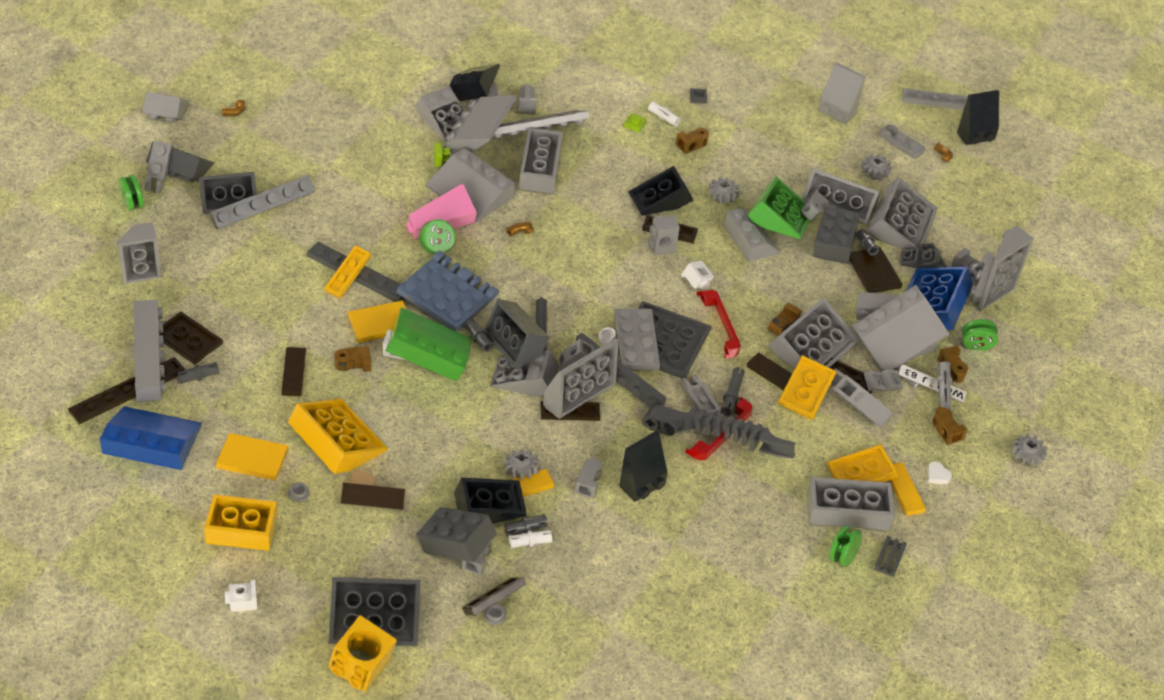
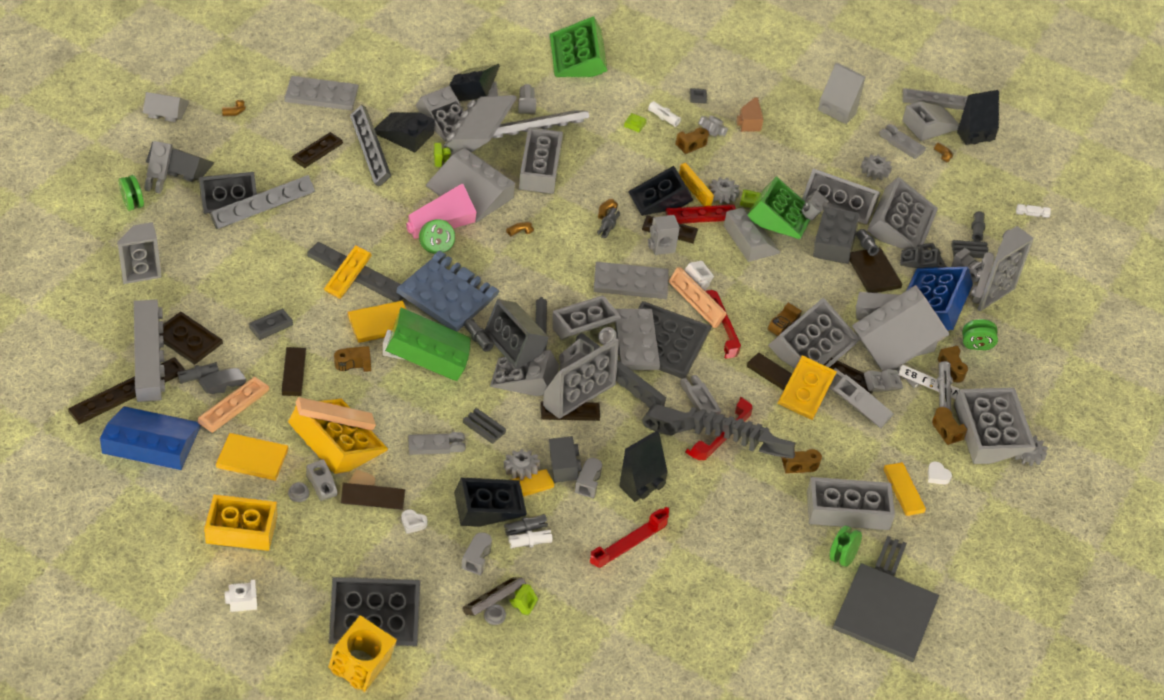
dark grey brick [416,507,497,563] -> none
dark grey pin [721,367,745,416] -> none
yellow tile [827,444,899,482] -> none
none -> light nougat tile [198,377,269,433]
none -> dark grey slope [199,368,246,394]
none -> dark grey plate [249,308,293,340]
none -> light grey plate [285,76,359,111]
none -> dark brown tile [292,132,343,168]
none -> light nougat tile [296,397,376,430]
none -> light grey leg [306,459,337,501]
none -> dark grey plate [350,105,392,186]
none -> black slope [374,112,435,153]
none -> white tile [401,510,428,534]
none -> light grey hinge [408,432,466,455]
none -> dark grey tile [463,408,506,444]
none -> lime tile [509,584,538,615]
none -> dark grey brick [549,436,582,483]
none -> bright green slope [550,16,608,77]
none -> light grey slope [553,295,621,340]
none -> red piece [589,507,669,568]
none -> light grey plate [594,262,669,299]
none -> dark grey pin [597,208,620,238]
none -> pearl gold arm [598,199,618,219]
none -> red tile [666,204,736,224]
none -> light nougat tile [668,267,727,328]
none -> yellow tile [679,163,714,206]
none -> light grey gear [698,115,728,137]
none -> medium nougat slope [737,97,763,131]
none -> lime plate [739,189,760,208]
none -> pearl gold leg [781,449,822,474]
none -> dark grey tile [832,563,939,662]
none -> light grey slope [902,102,959,141]
none -> dark grey tile [951,240,989,258]
none -> light grey slope [954,387,1036,464]
none -> dark grey pin [971,211,986,242]
none -> white axle [1016,204,1051,218]

